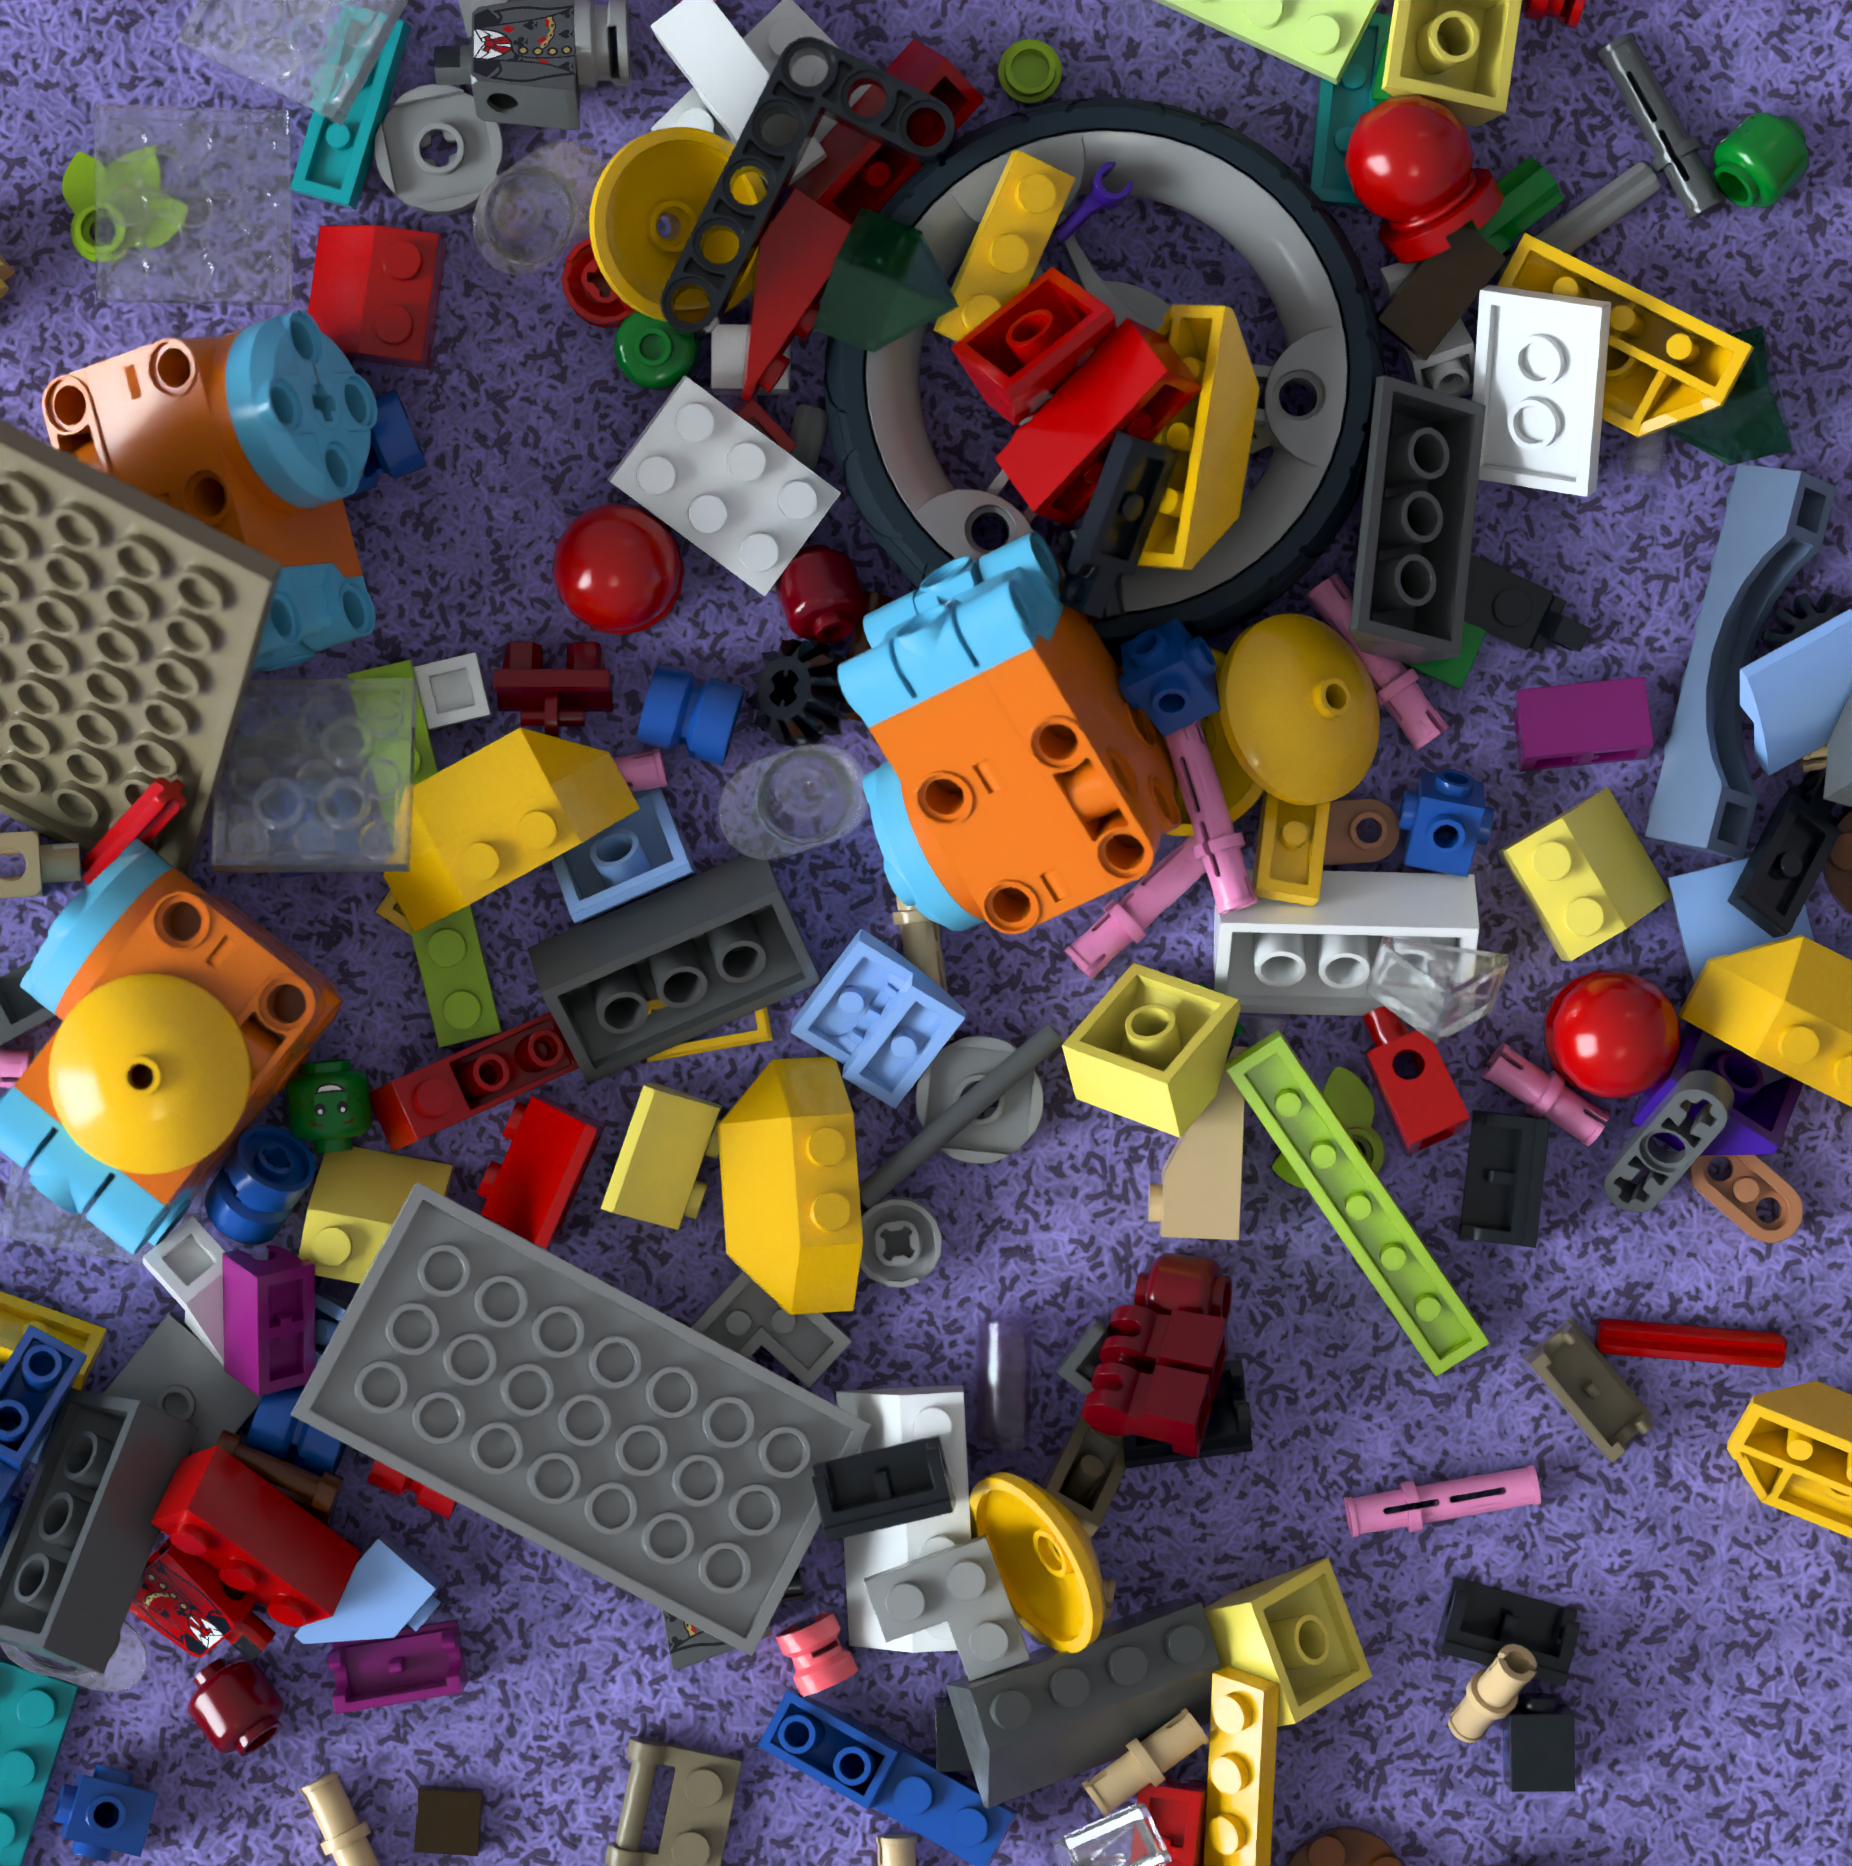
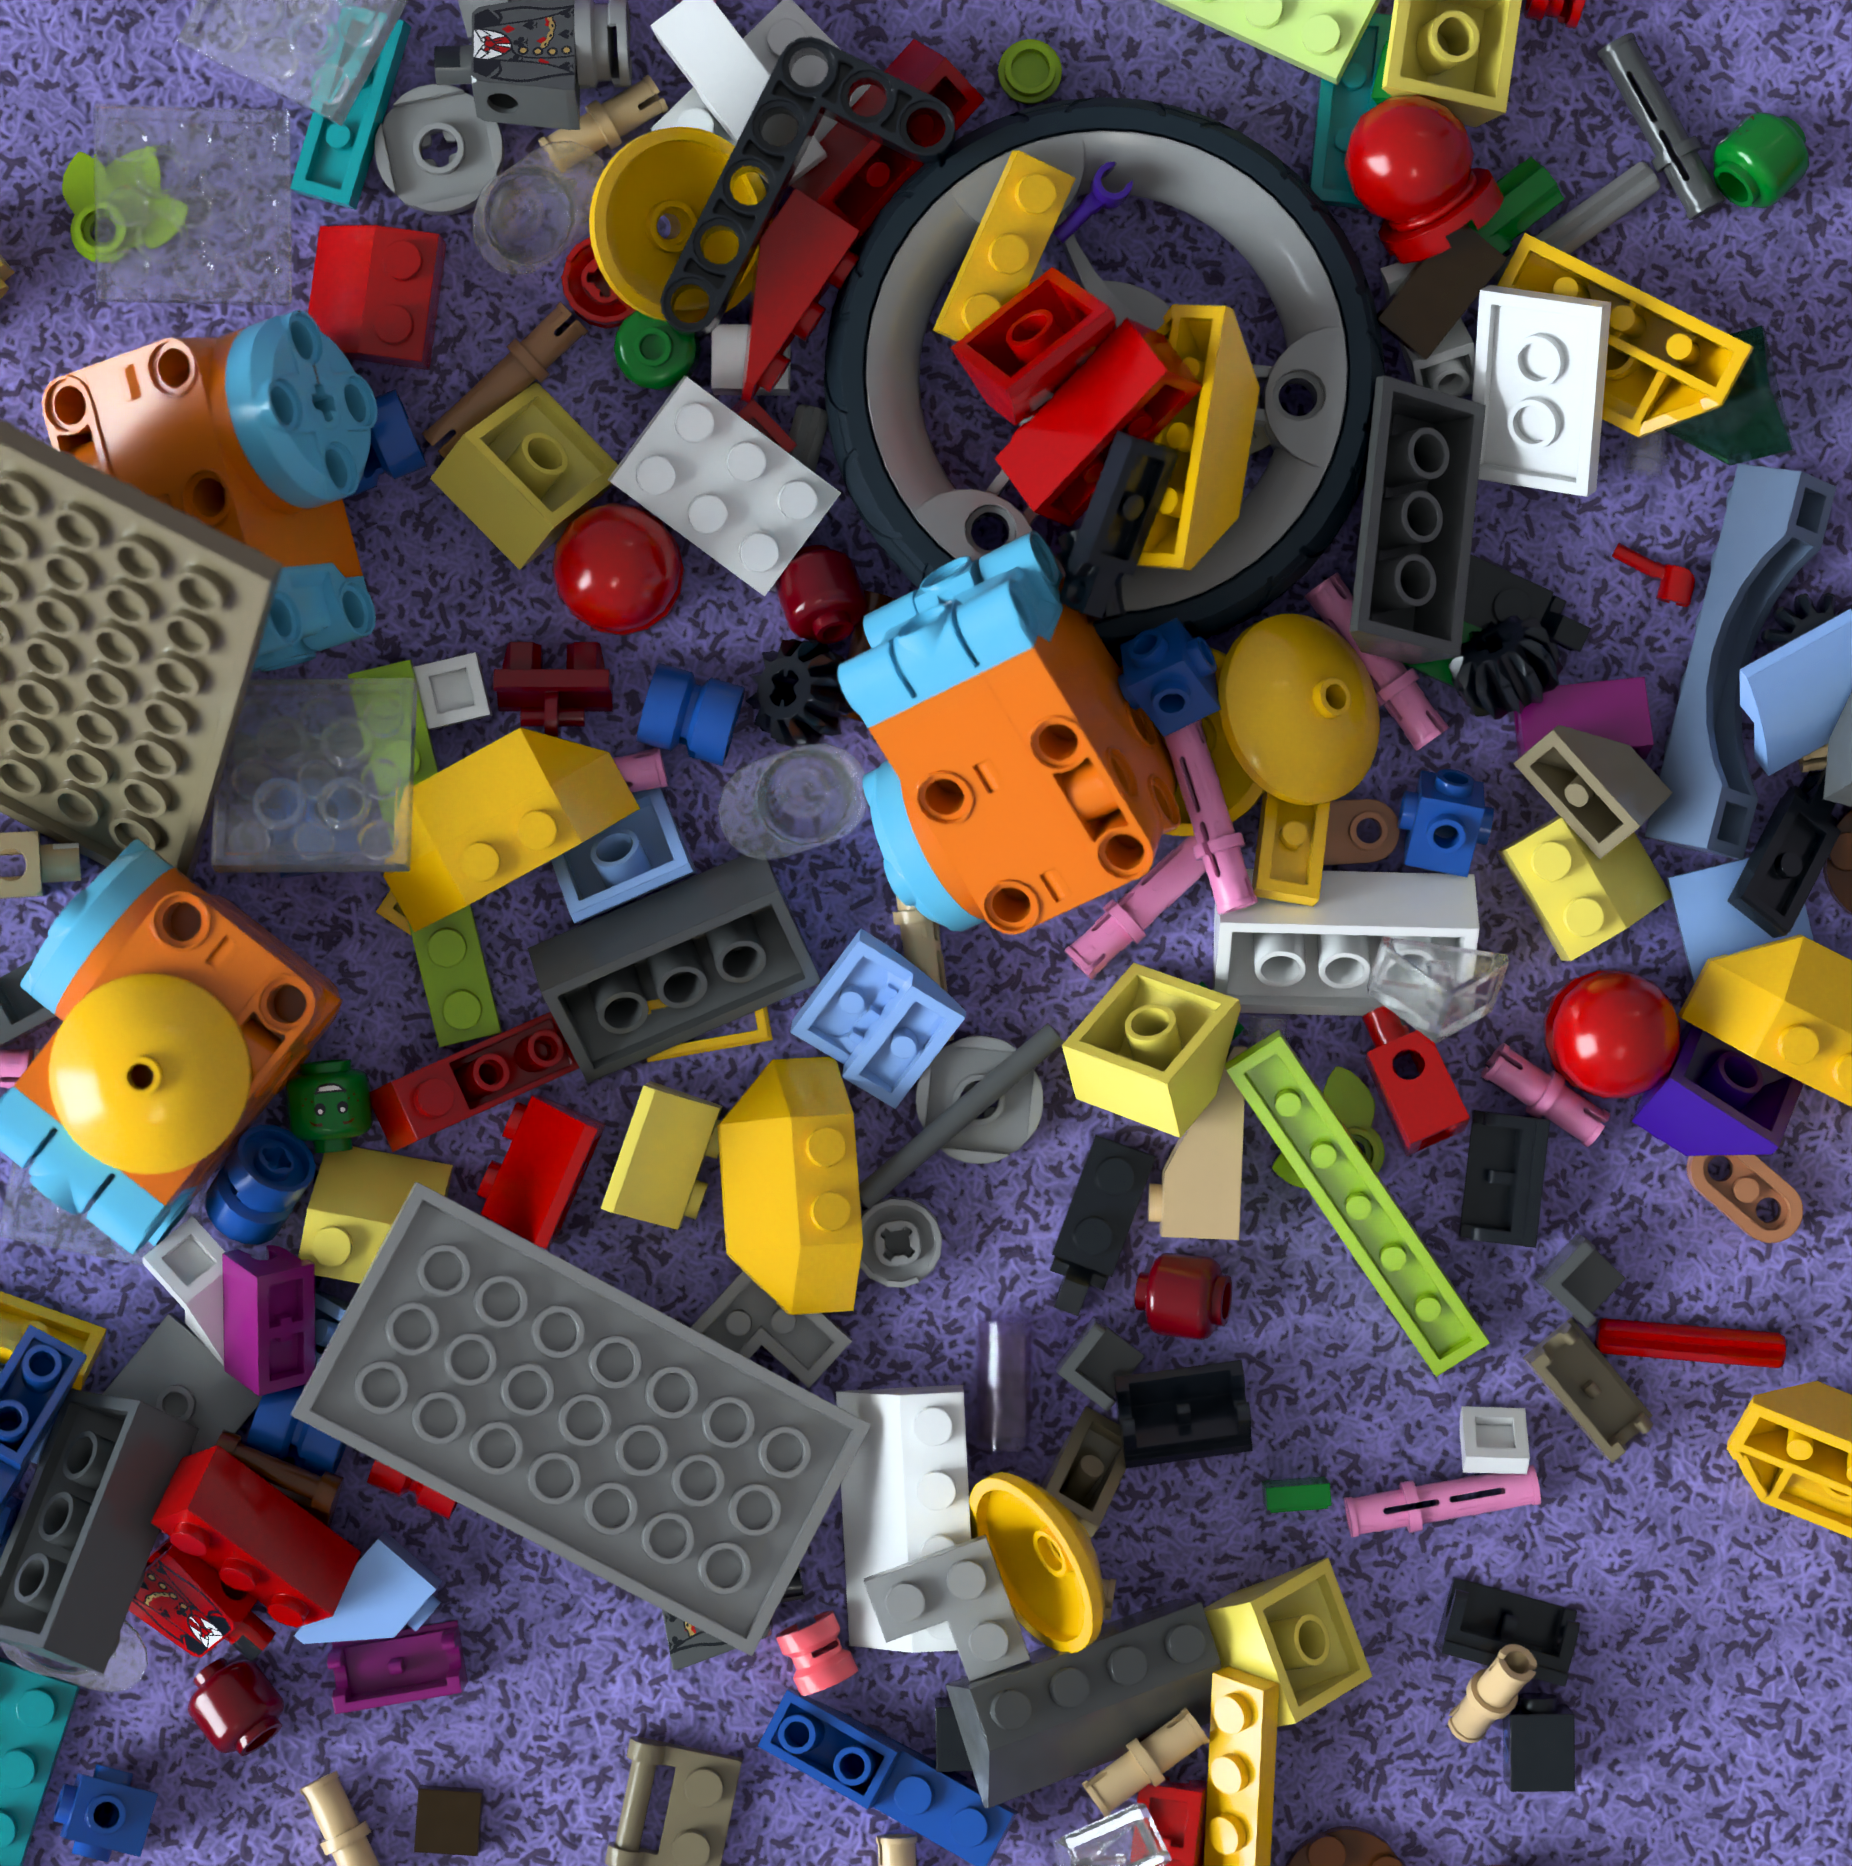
red axle [81,777,186,885] -> none
black hinge [812,1435,956,1542] -> none
clear green slope [813,207,959,354] -> none
dark red legs [1081,1305,1229,1458] -> none
dark grey beam [1604,1070,1735,1213] -> none
none -> medium nougat pin [422,301,589,458]
none -> light yellow slope [430,381,618,570]
none -> tan pin [538,75,669,175]
none -> black hinge [1050,1134,1156,1316]
none -> green tile [1262,1476,1332,1513]
none -> black gear [1448,615,1564,720]
none -> white plate [1460,1406,1530,1474]
none -> dark tan slope [1513,725,1672,859]
none -> dark grey panel [1534,1233,1626,1329]
none -> red hand [1612,543,1695,607]

